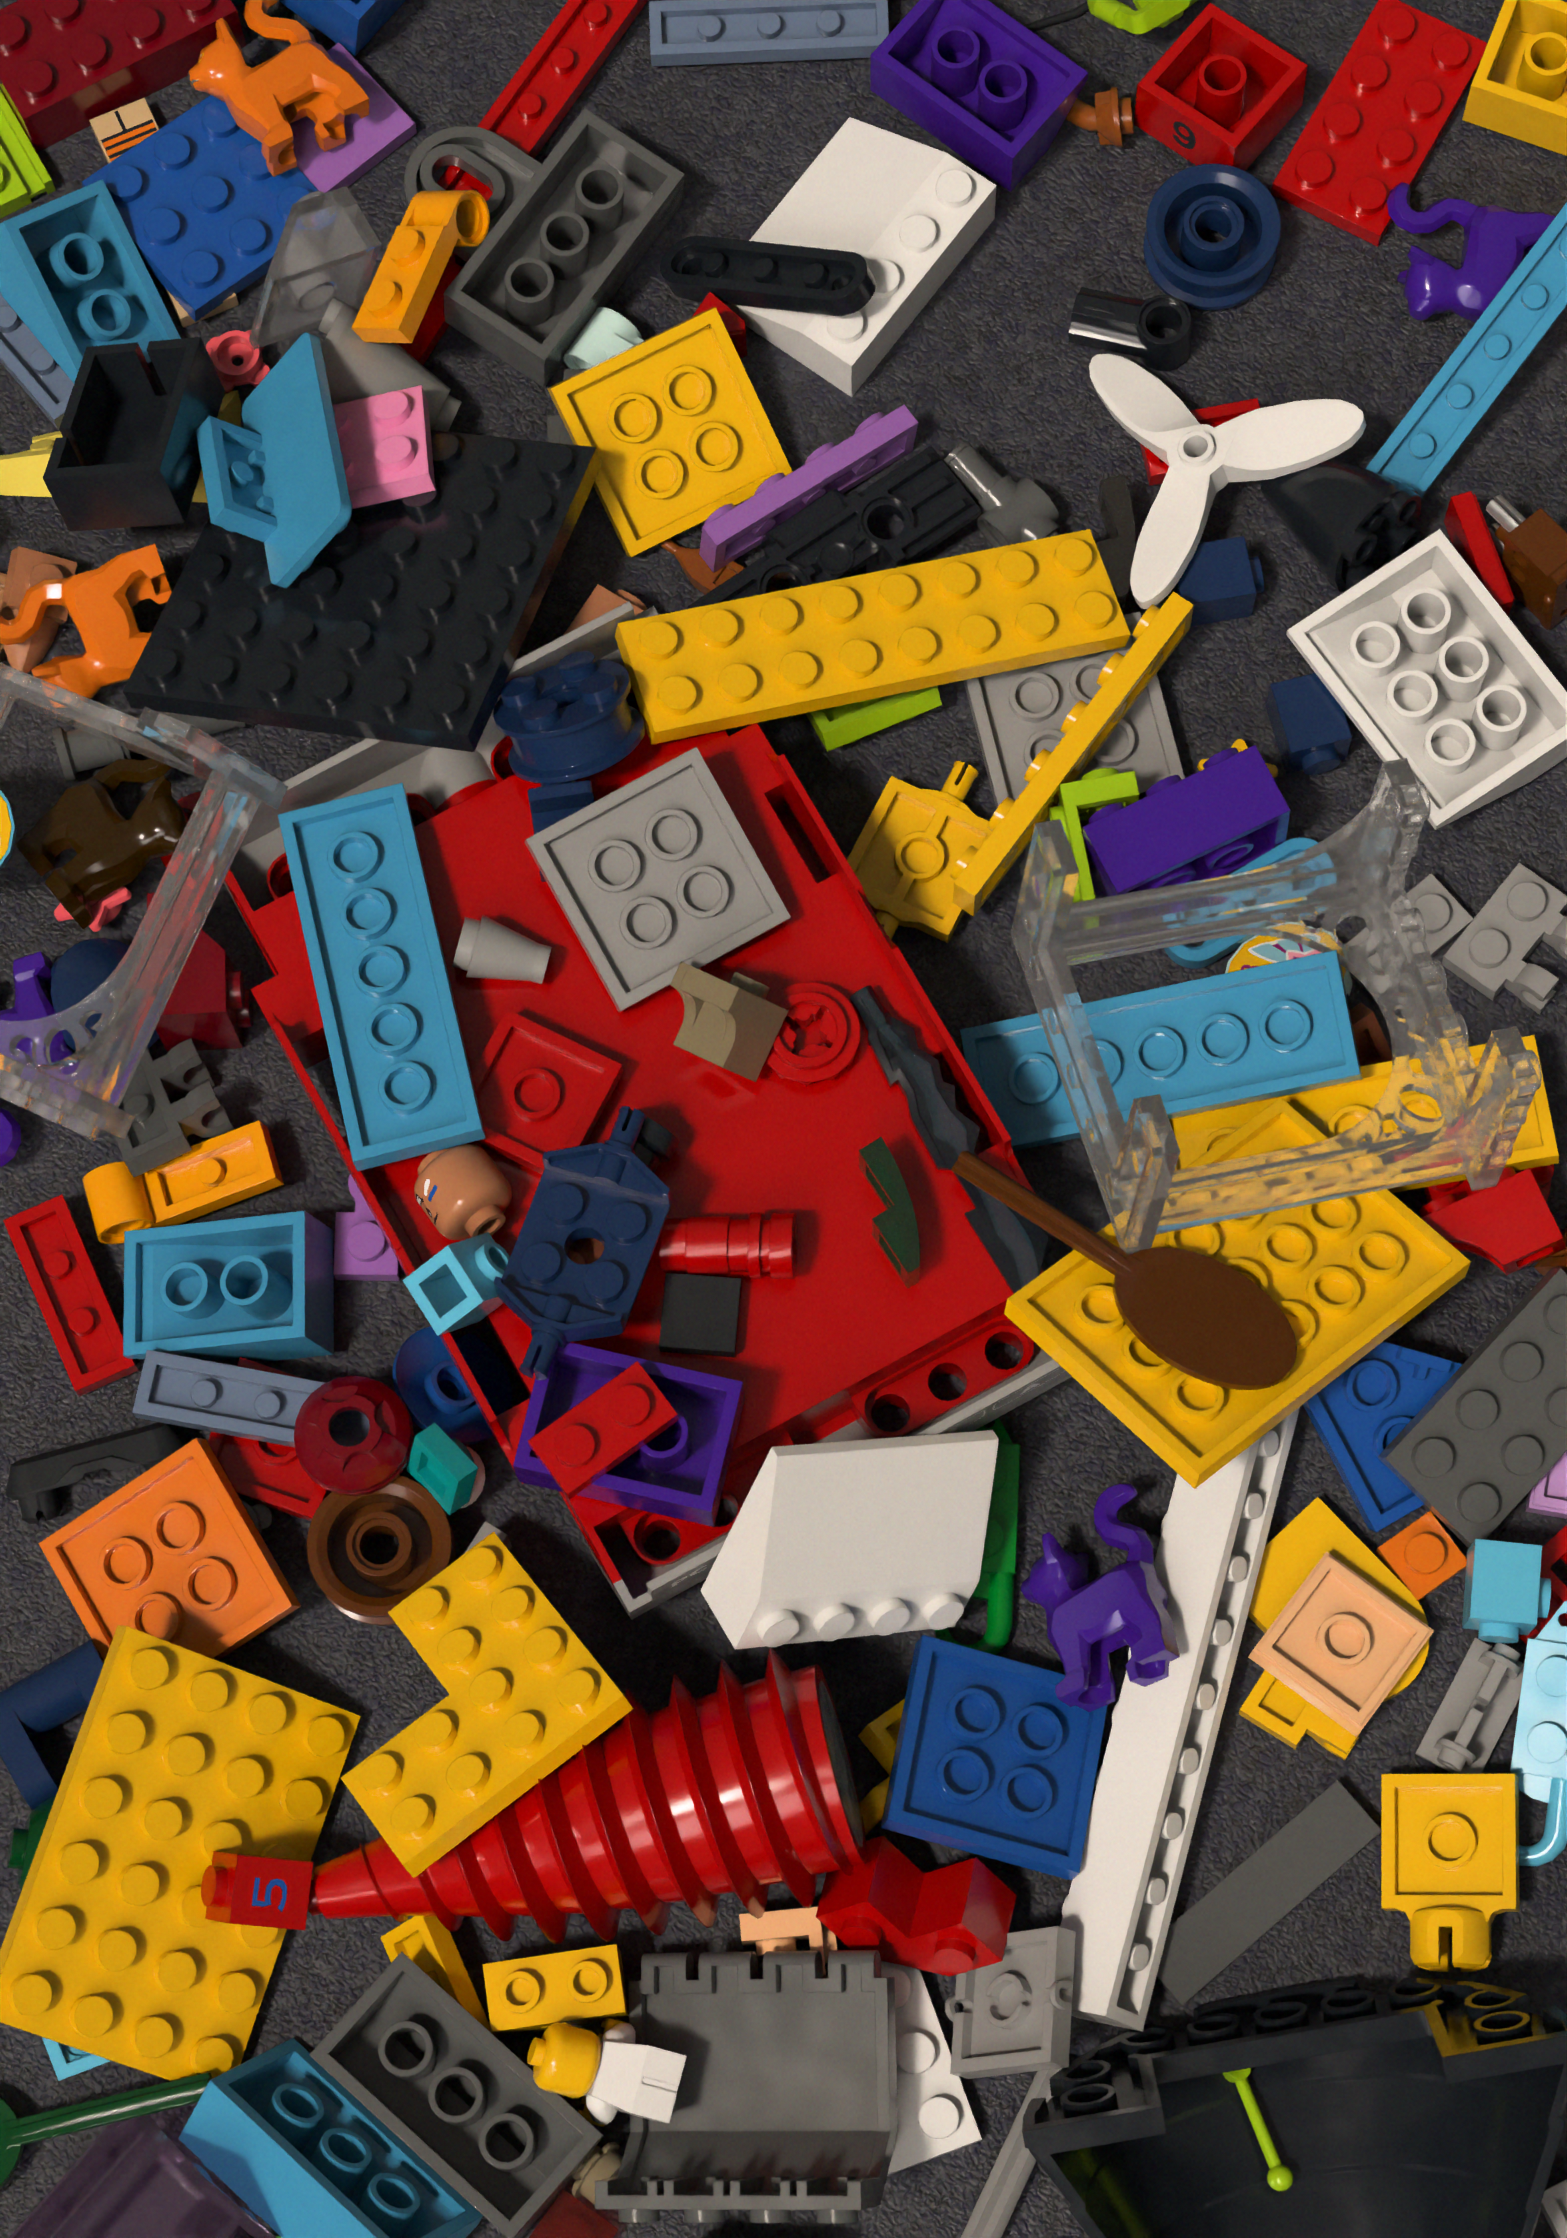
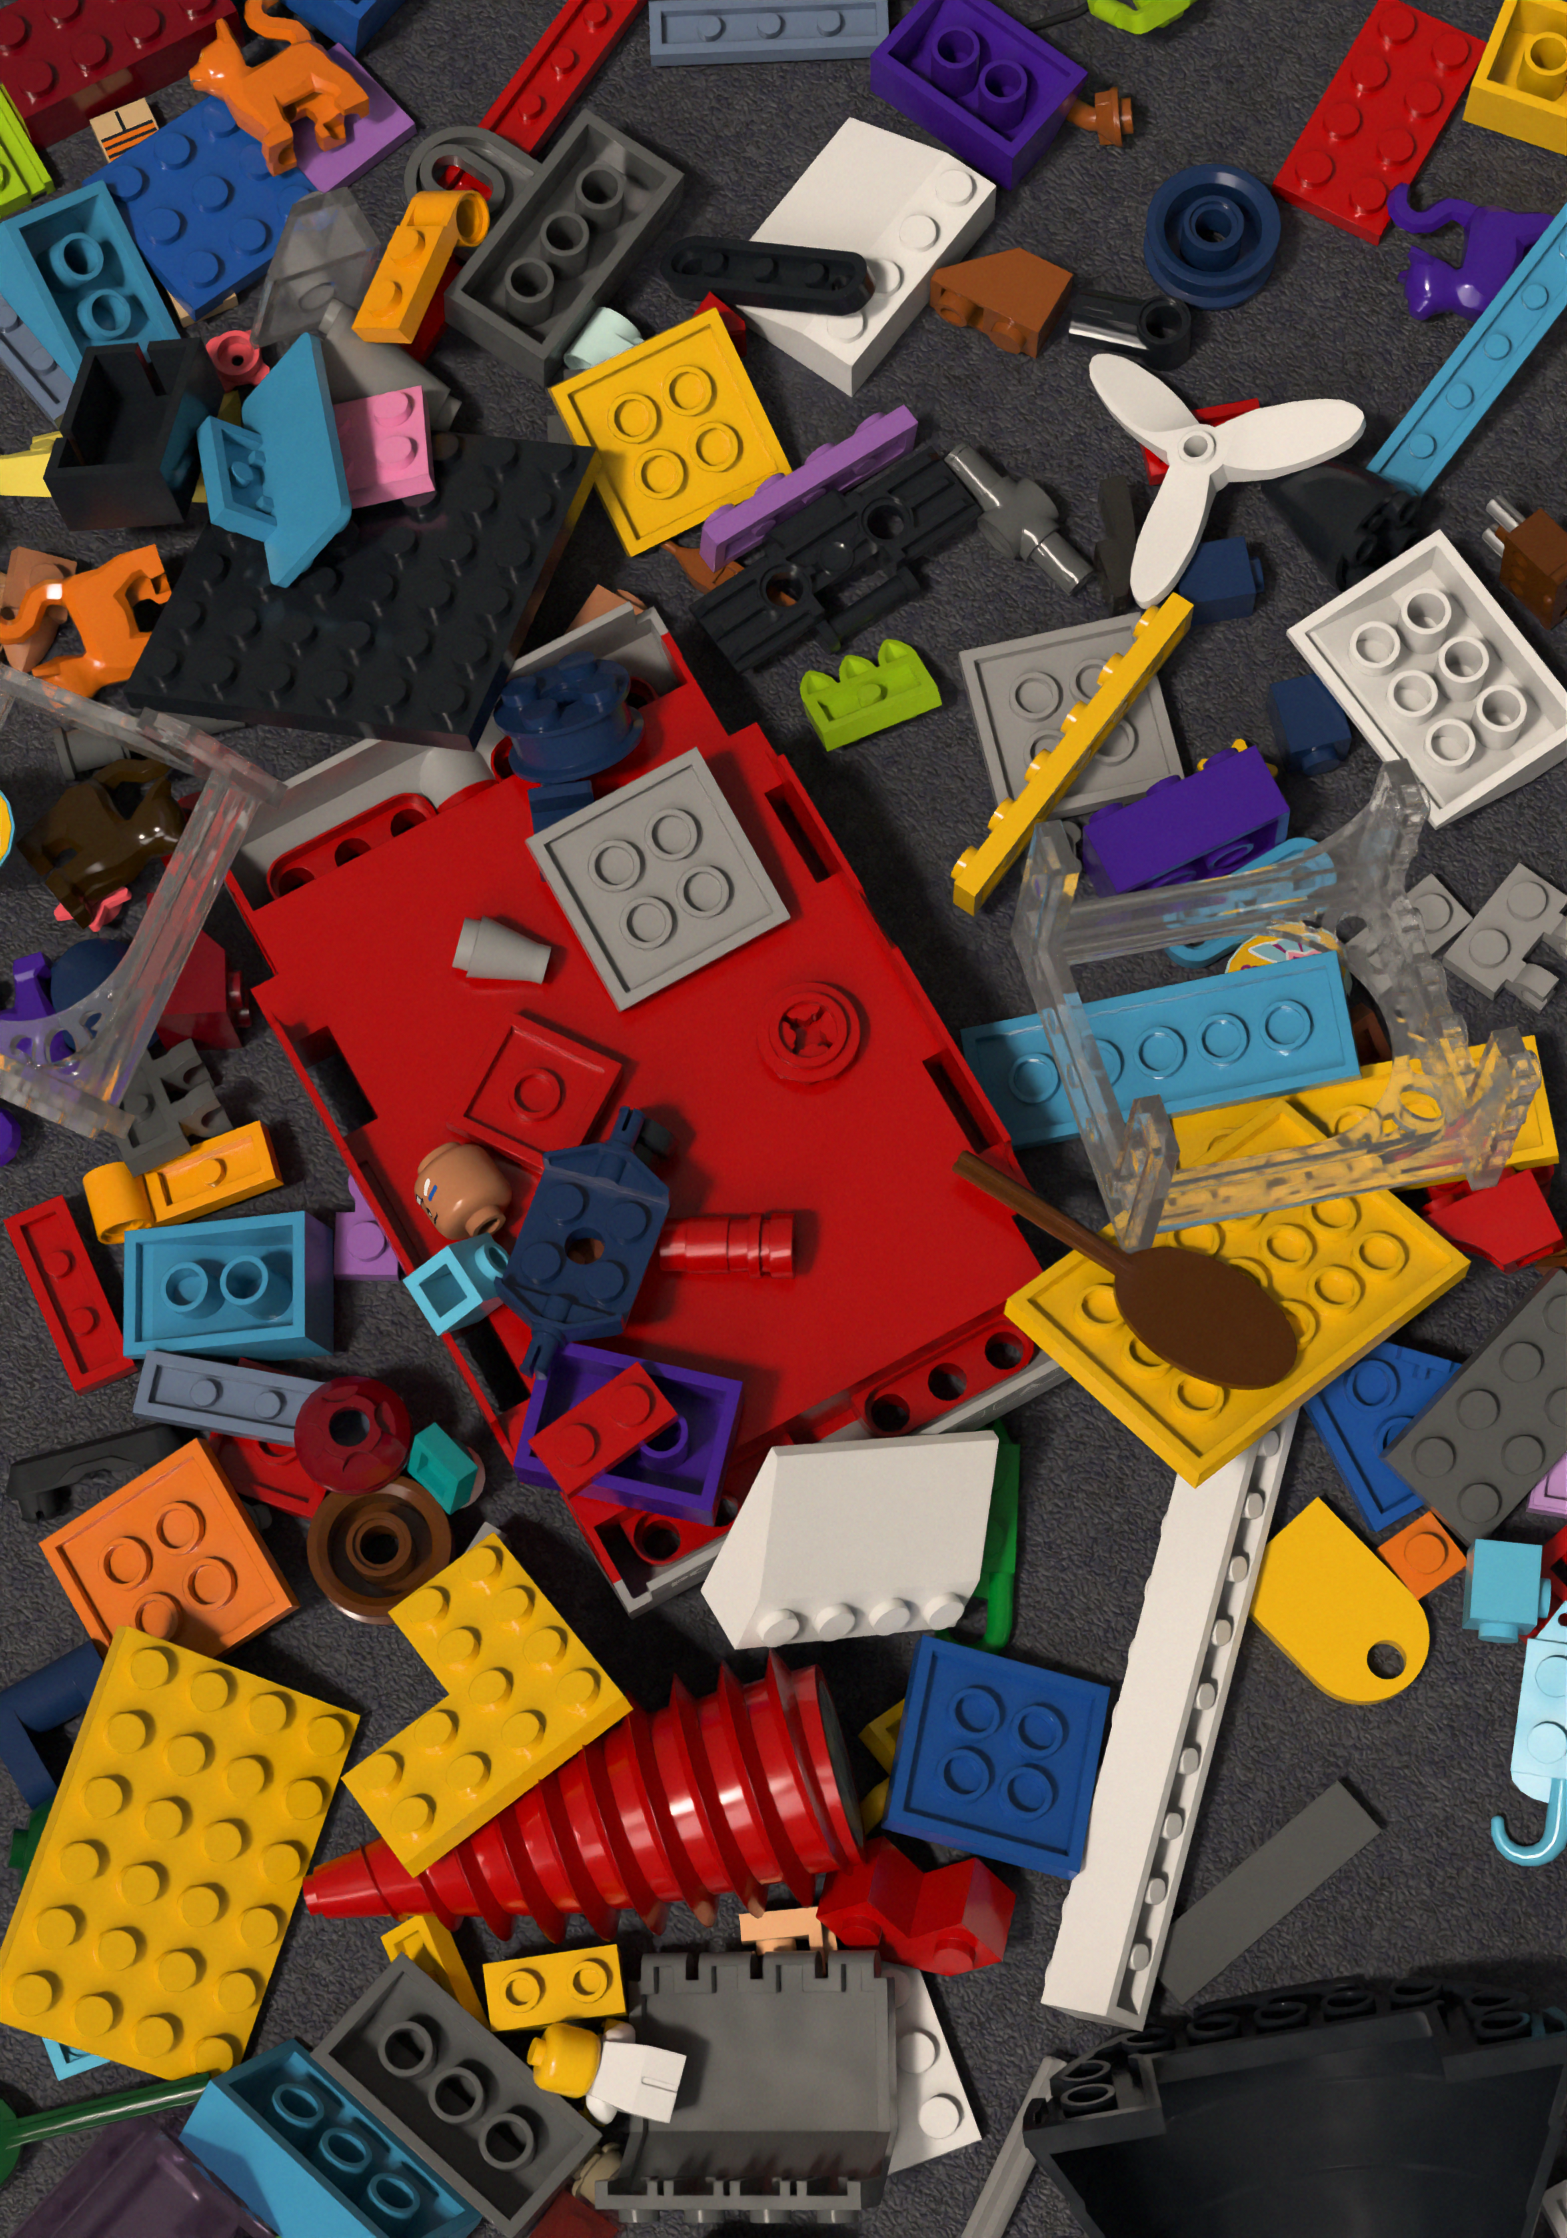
red brick [201,1851,313,1930] -> none
dark azure plate [278,783,486,1171] -> none
blue dish [392,1326,513,1445] -> none
yellow plate [615,529,1131,745] -> none
black piece [659,1273,742,1358] -> none
dark tan brick [670,961,788,1082] -> none
yellow plate [847,761,992,943] -> none
black sword [850,985,1049,1294] -> none
clear green slope [859,1137,920,1289] -> none
light grey plate [945,1926,1076,2079] -> none
dark purple animal [1021,1483,1180,1712] -> none
lime bracket [1049,768,1139,921] -> none
red brick [1134,3,1308,171] -> none
lime hinge [1222,2068,1294,2191] -> none
yellow plate [1239,1670,1361,1760] -> none
light nougat tile [1248,1552,1434,1737] -> none
yellow plate [1381,1774,1520,1972] -> none
light grey hinge [1415,1638,1524,1774] -> none
red tile [1444,491,1515,616] -> none
none -> dark orange slope [930,247,1073,359]

